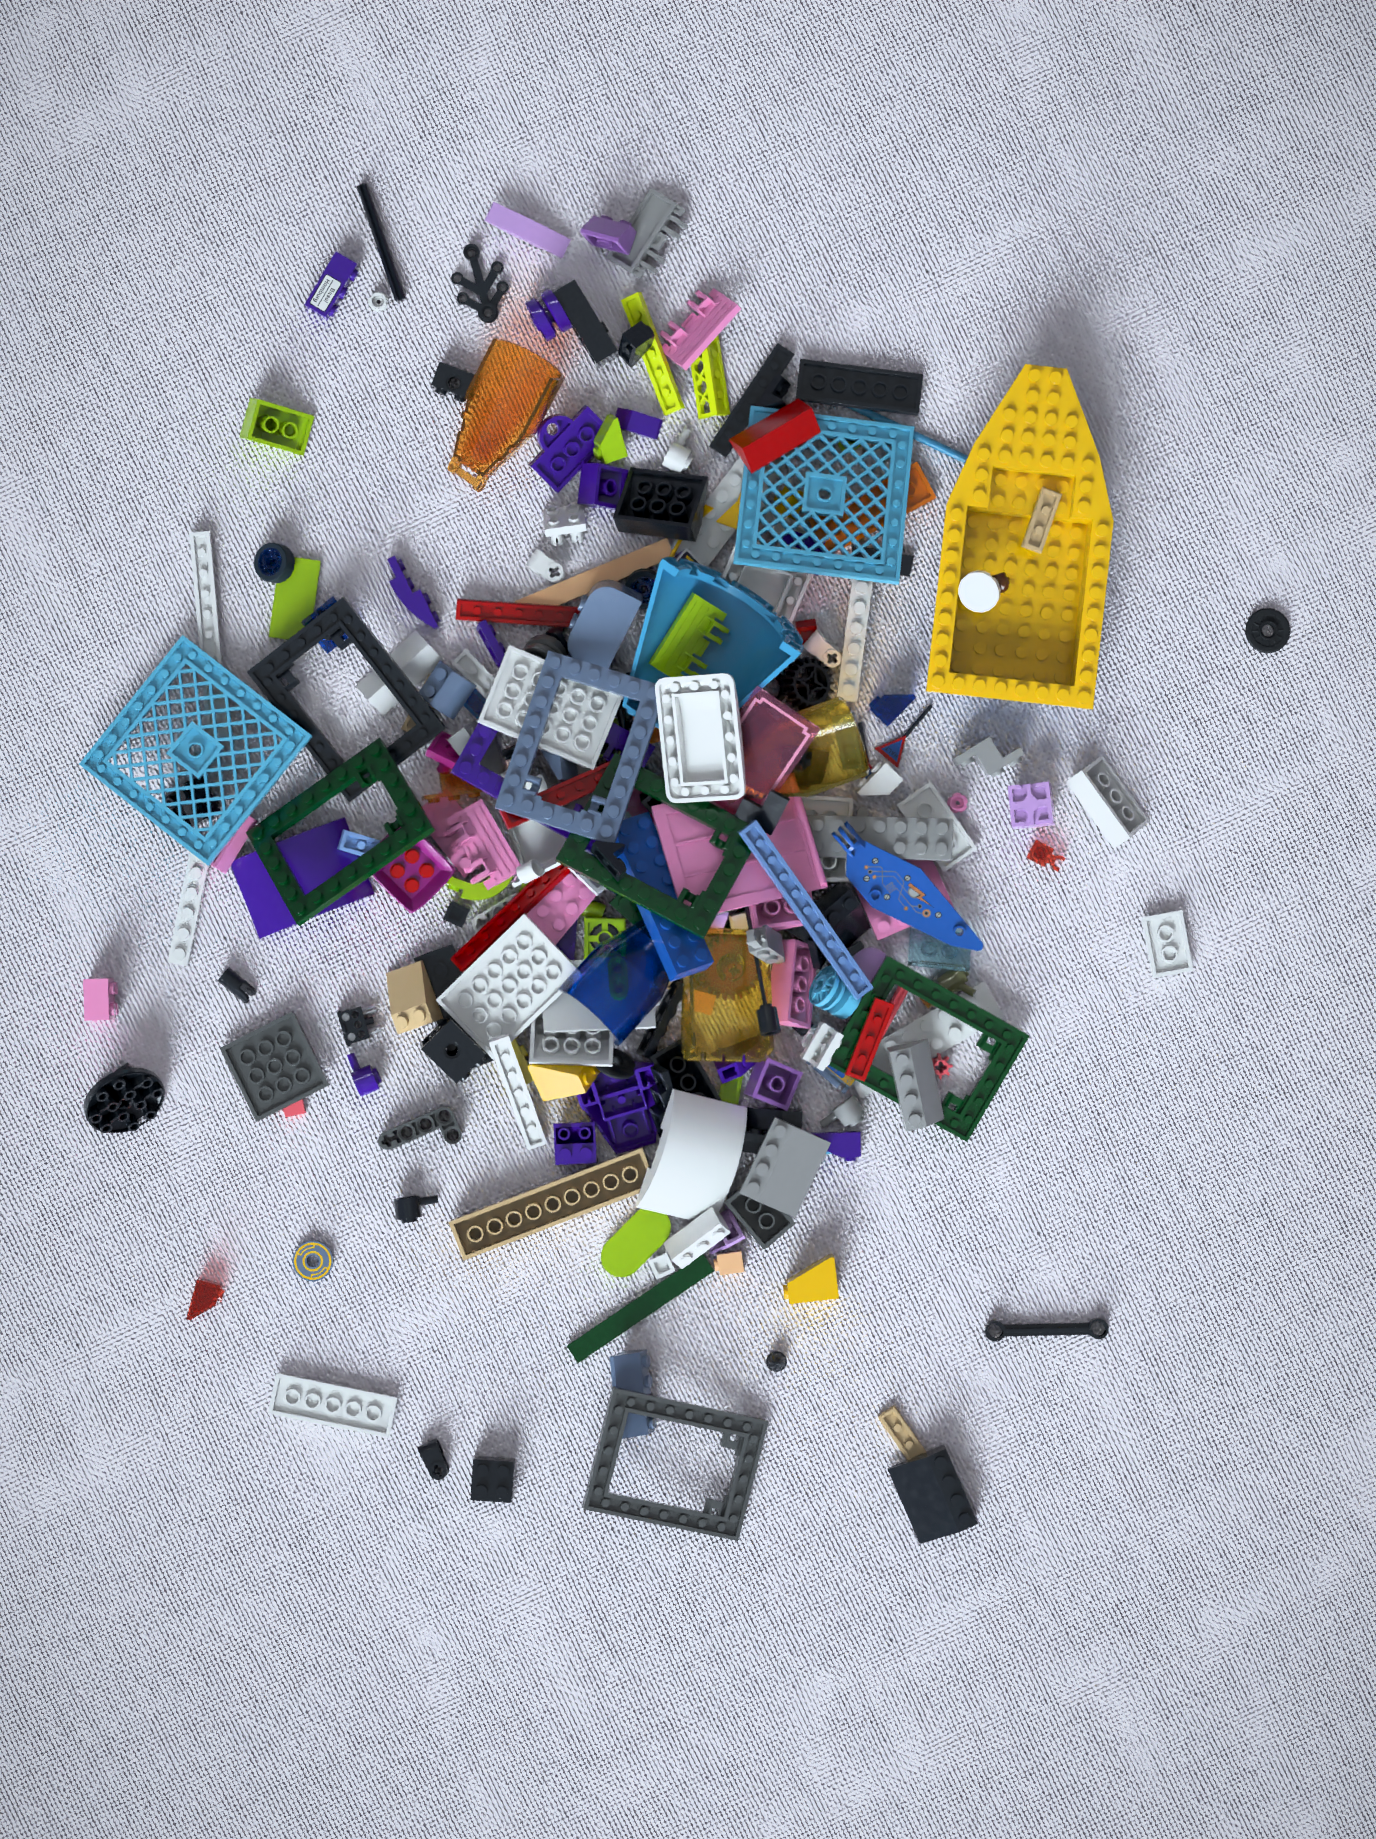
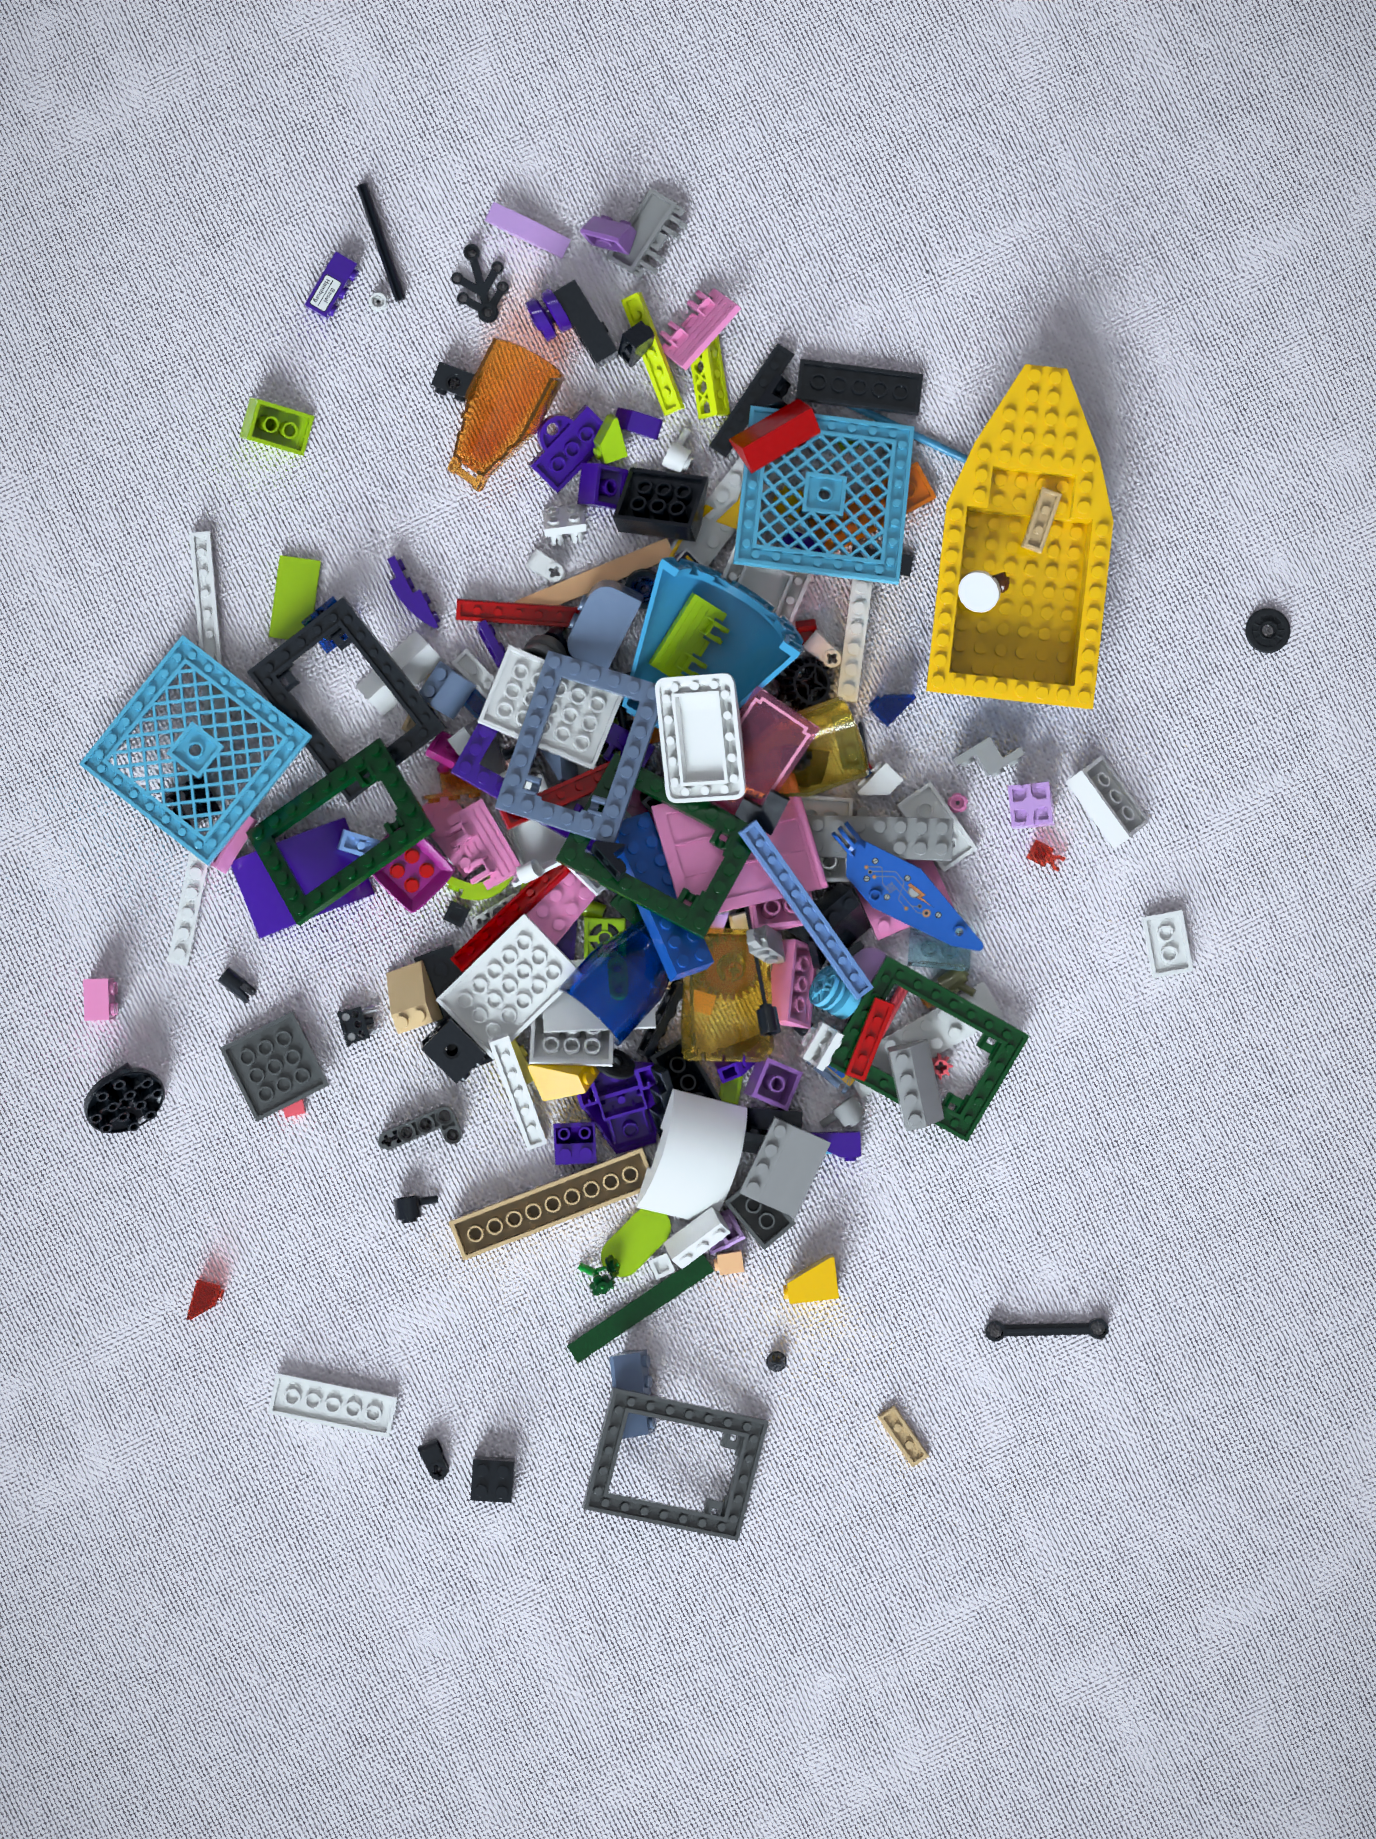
wheel [254,542,295,583] -> none
sand blue tile [292,1240,334,1282] -> none
dark purple piece [347,1053,382,1097] -> none
piece [875,705,933,768] -> none
black slope [887,1444,978,1544] -> none
none -> dark green plant [578,1255,620,1296]

